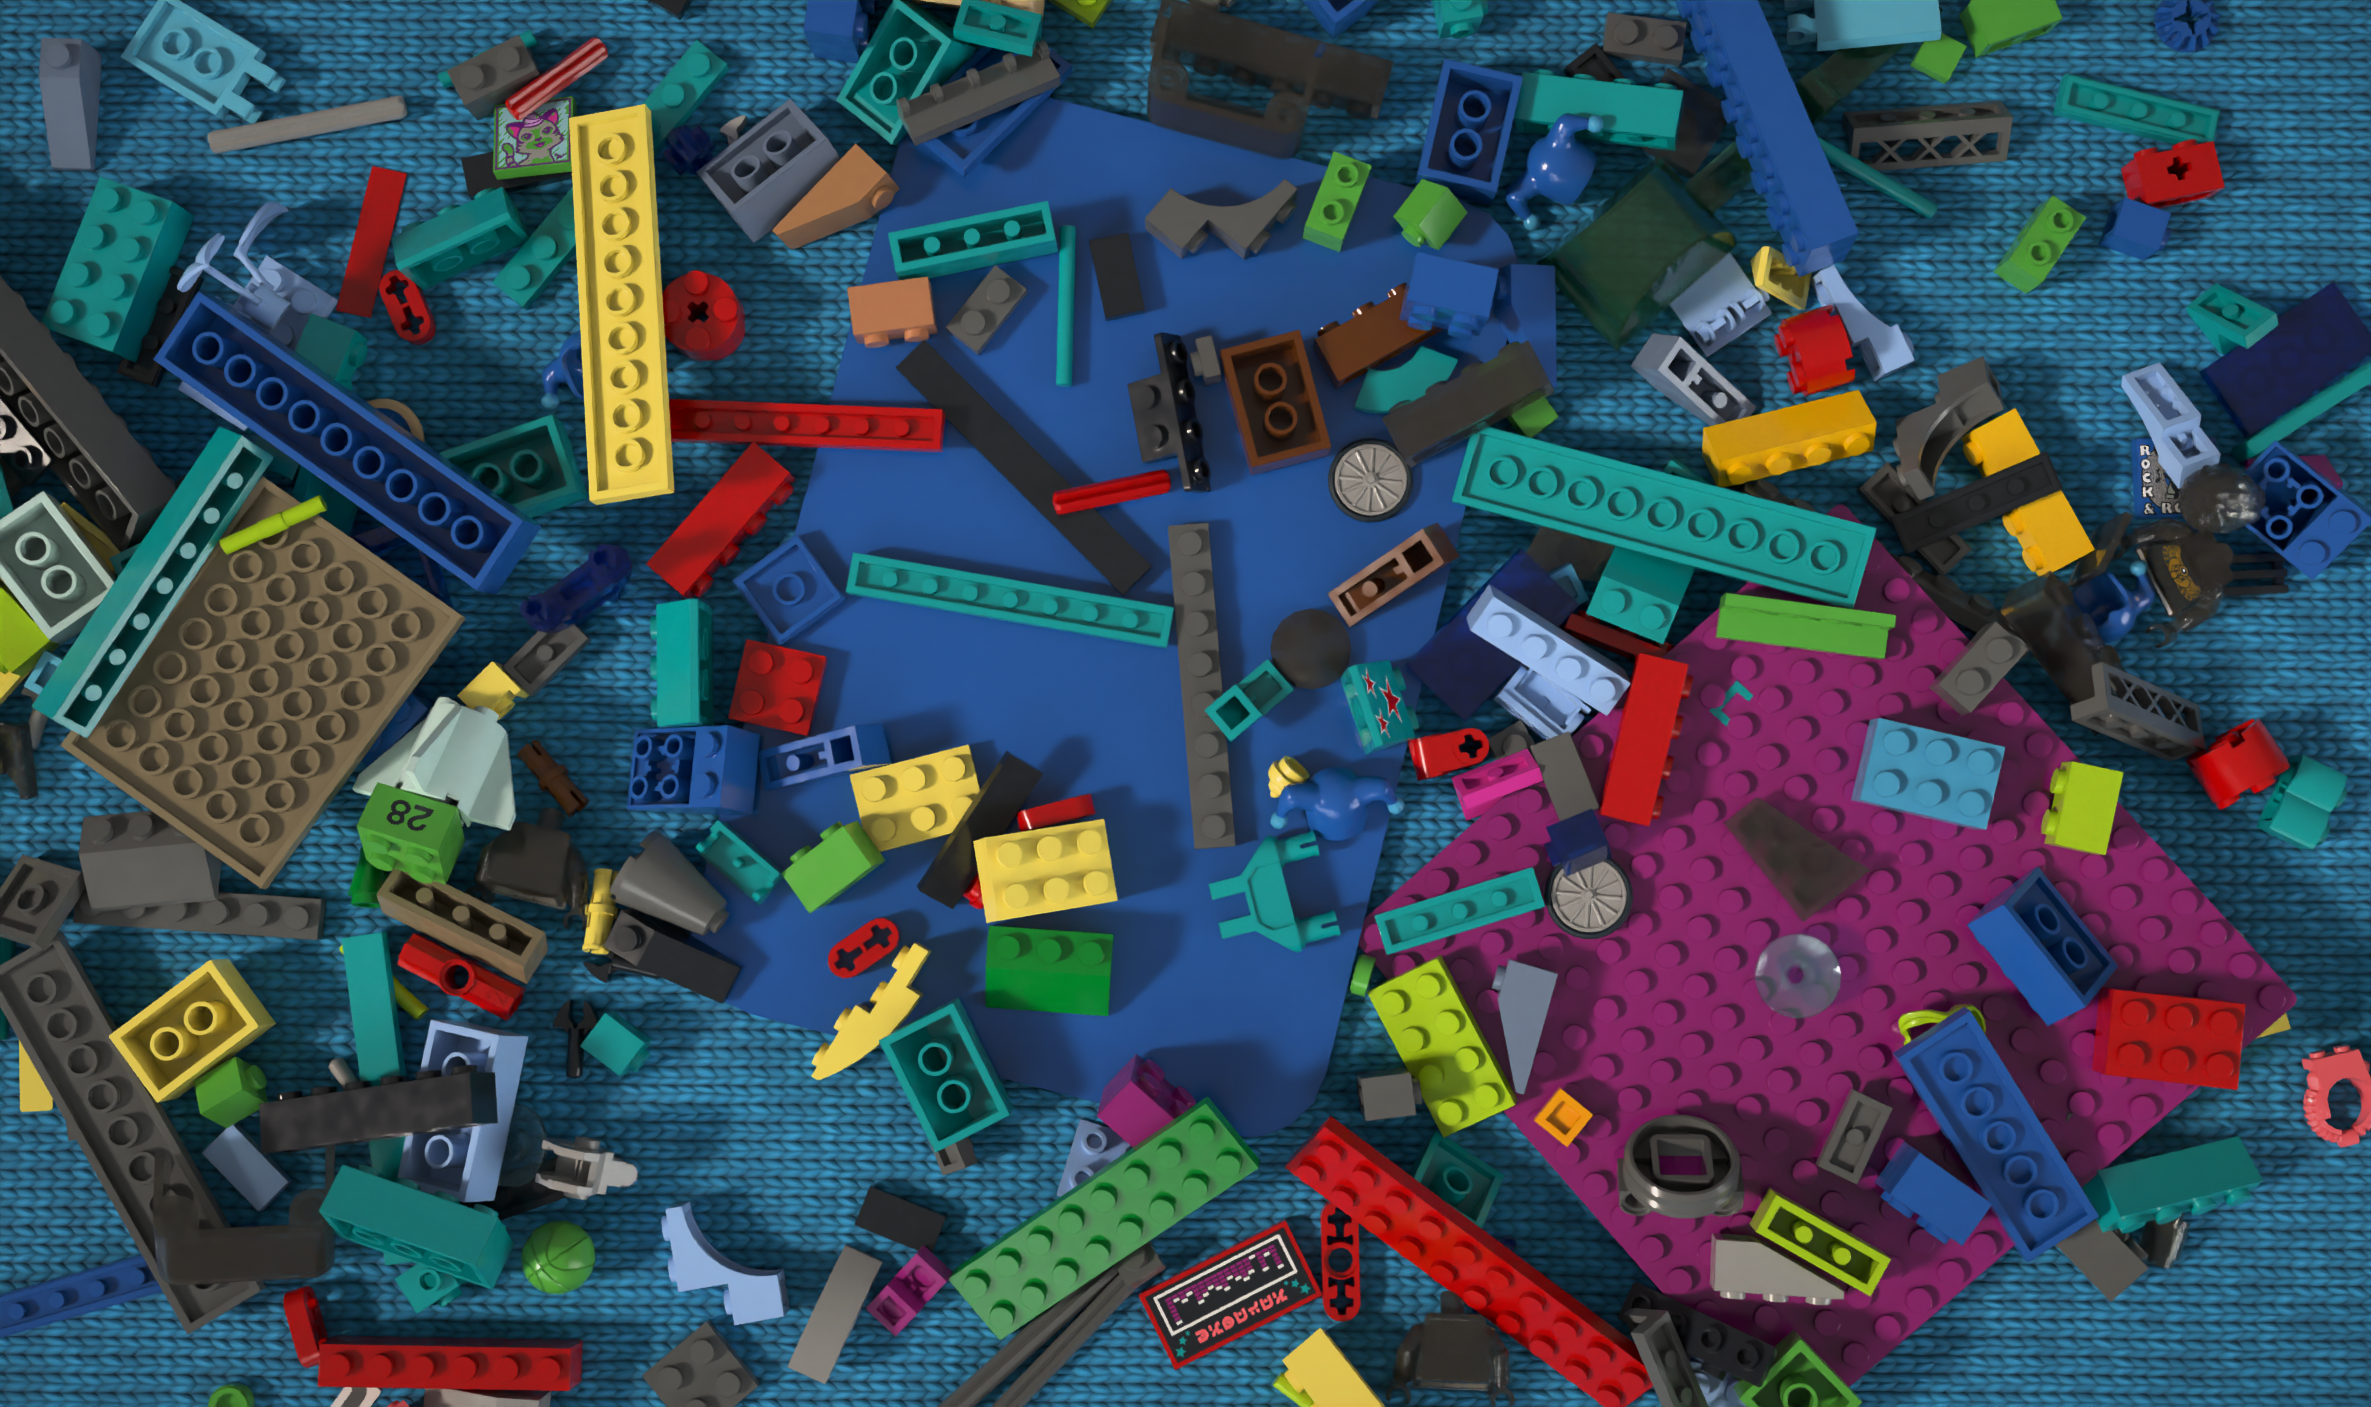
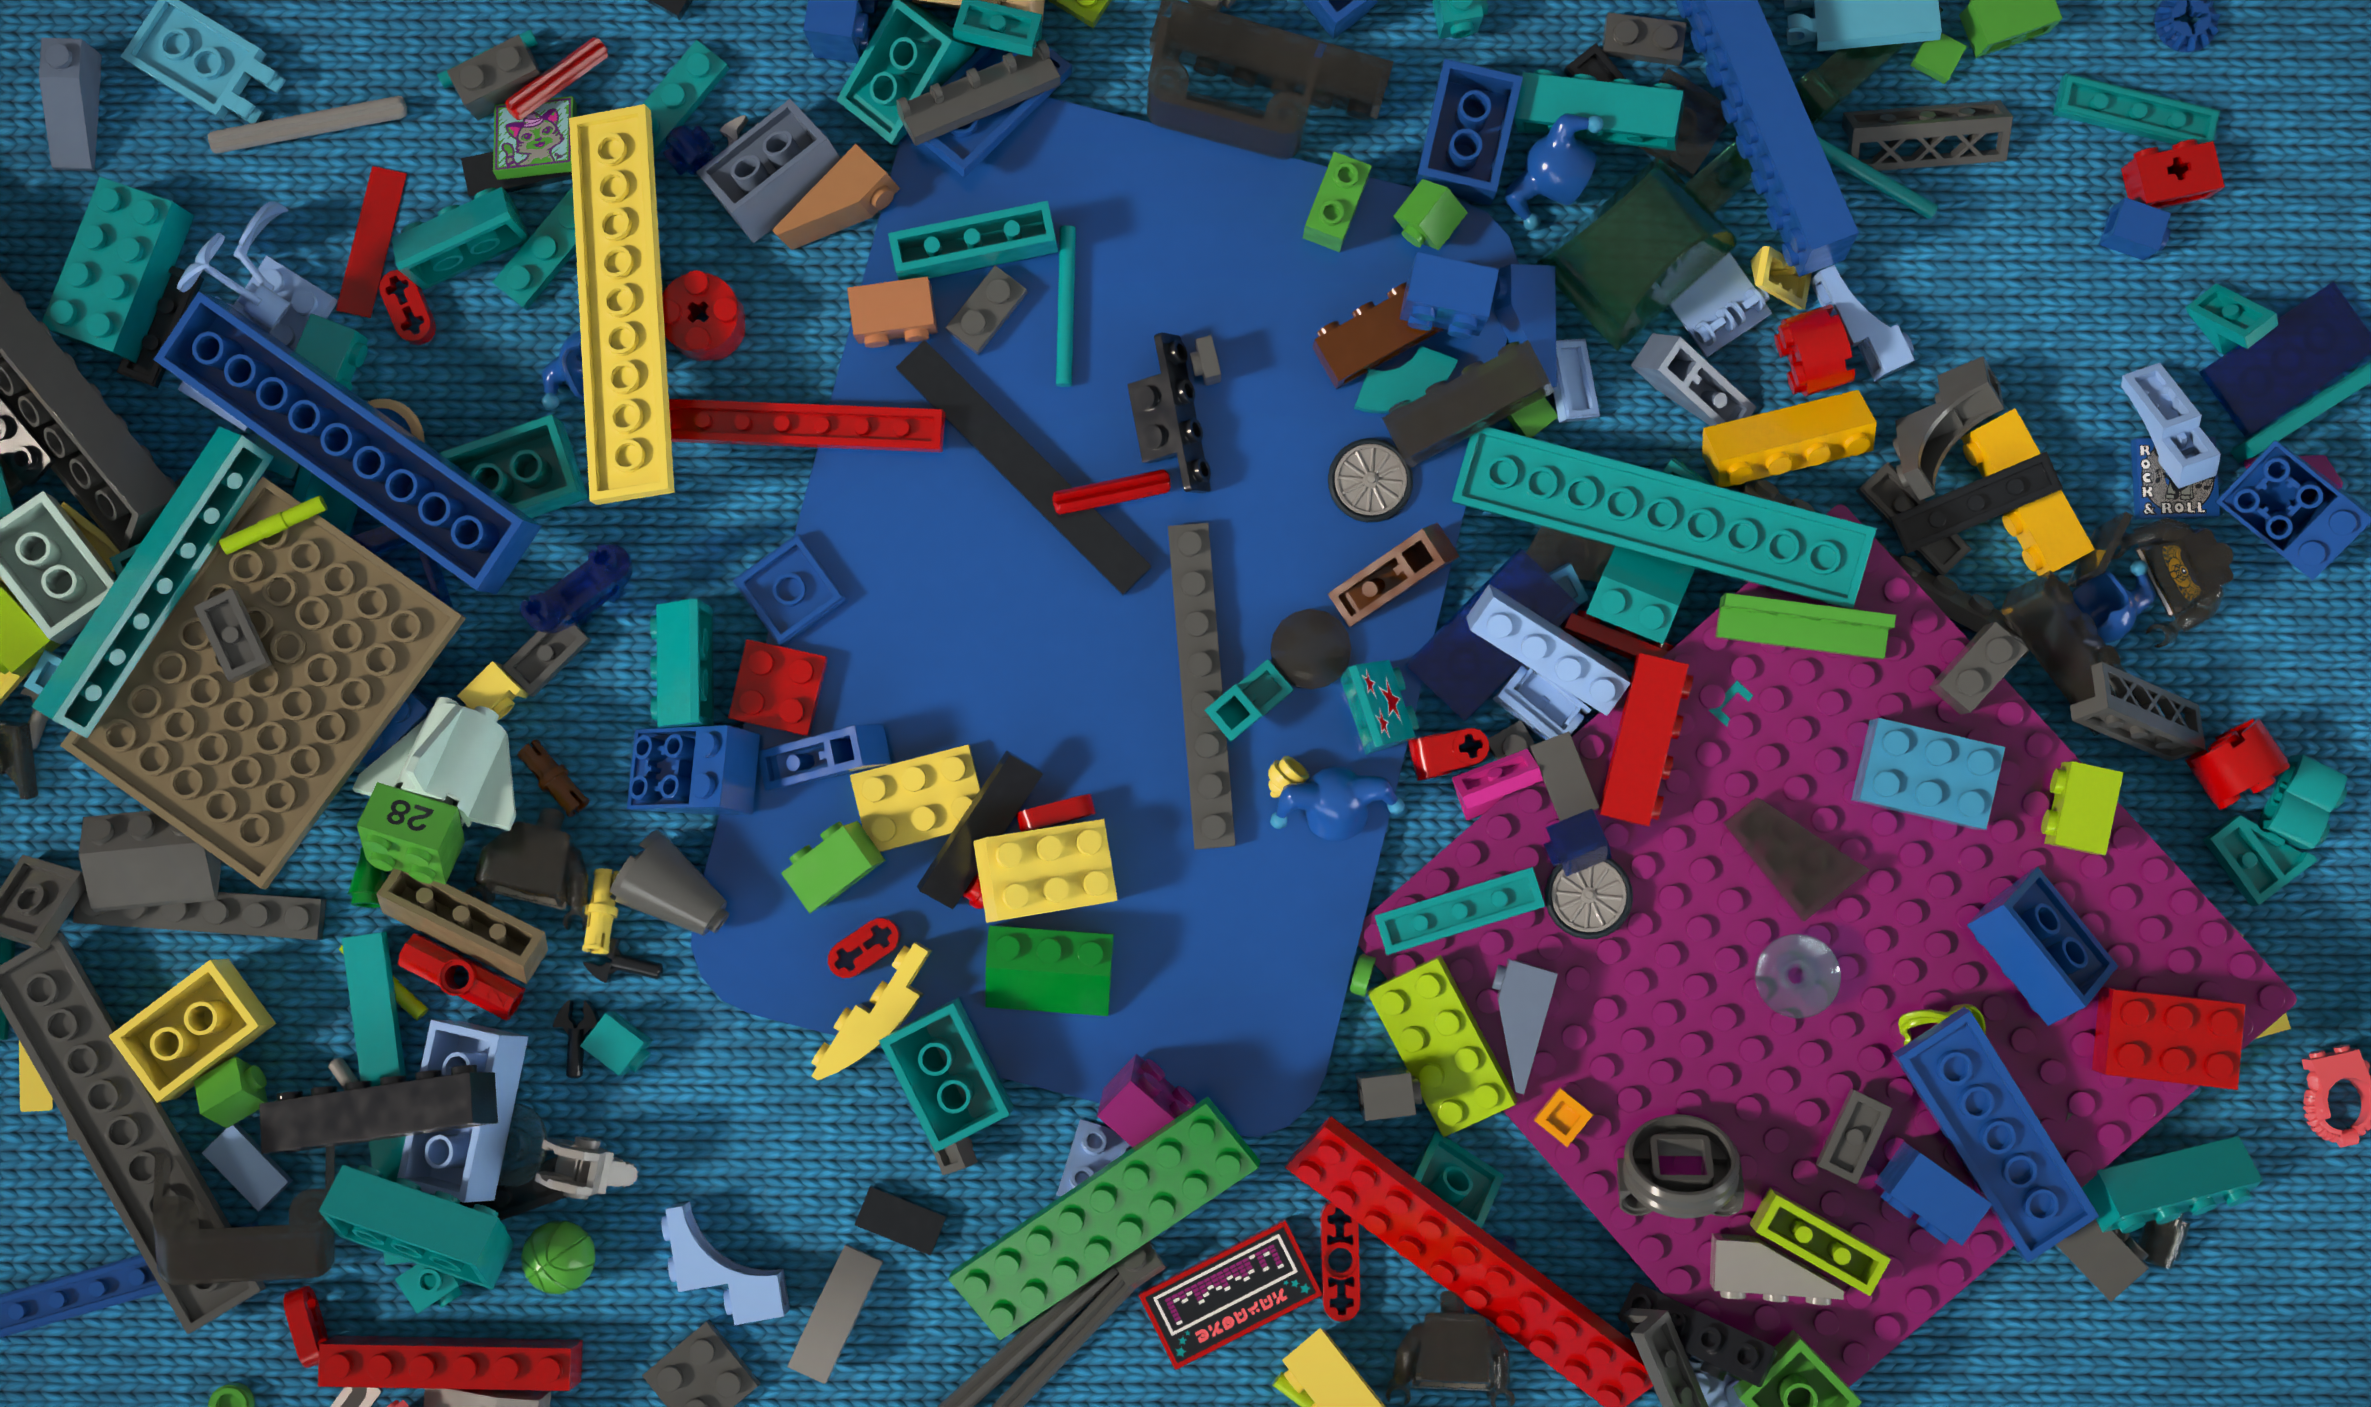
black slope [604,908,743,1004] -> none
red brick [646,442,796,599] -> none
teal hinge [696,820,784,905] -> none
teal plate [846,552,1174,649] -> none
magenta slope [866,1245,952,1337] -> none
black tile [1089,233,1145,321] -> none
dark grey arch [1145,179,1297,259] -> none
teal connector [1208,830,1341,953] -> none
reddish brown brick [1220,330,1331,476] -> none
bright green brick [1993,195,2086,294] -> none
clear smoke hair [2178,463,2266,533] -> none
black tile [2200,553,2289,598] -> none
none -> dark grey plate [194,588,272,683]
none -> light blue tile [1553,338,1600,423]
none -> teal wing [2203,815,2318,906]

